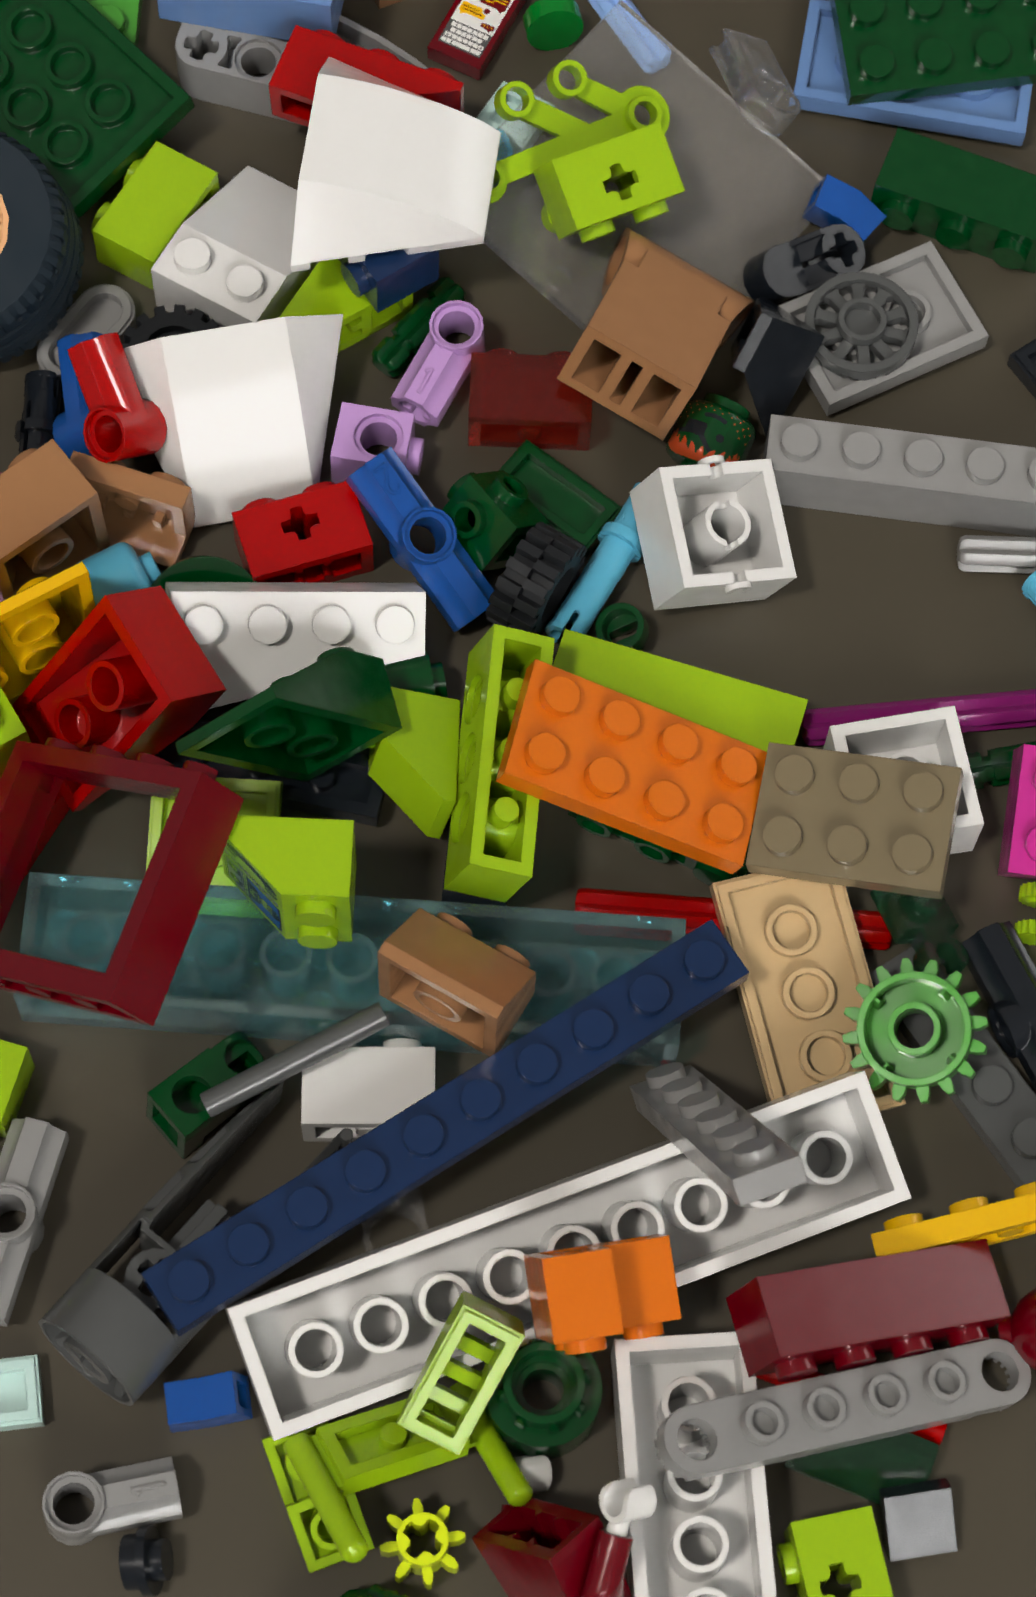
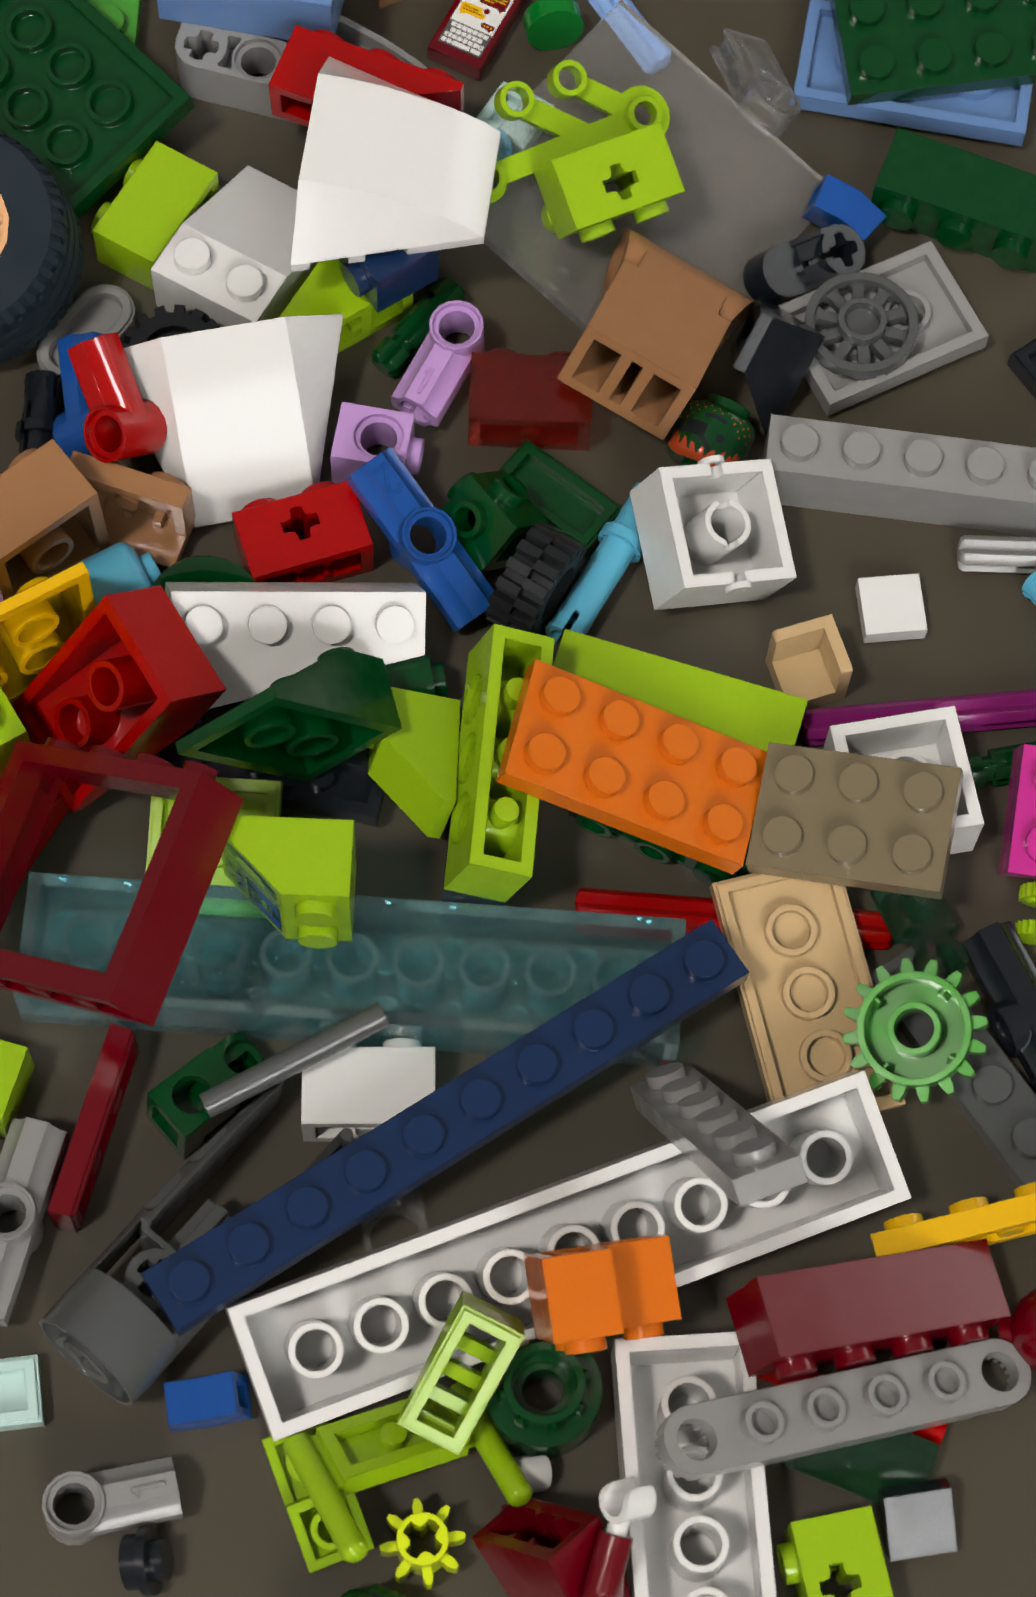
medium nougat slope [377,908,536,1057] -> none
dark green hinge [596,603,649,651] -> none
none -> dark red tile [47,1023,140,1233]
none -> tan panel [765,614,853,709]
none -> white tile [855,573,928,643]

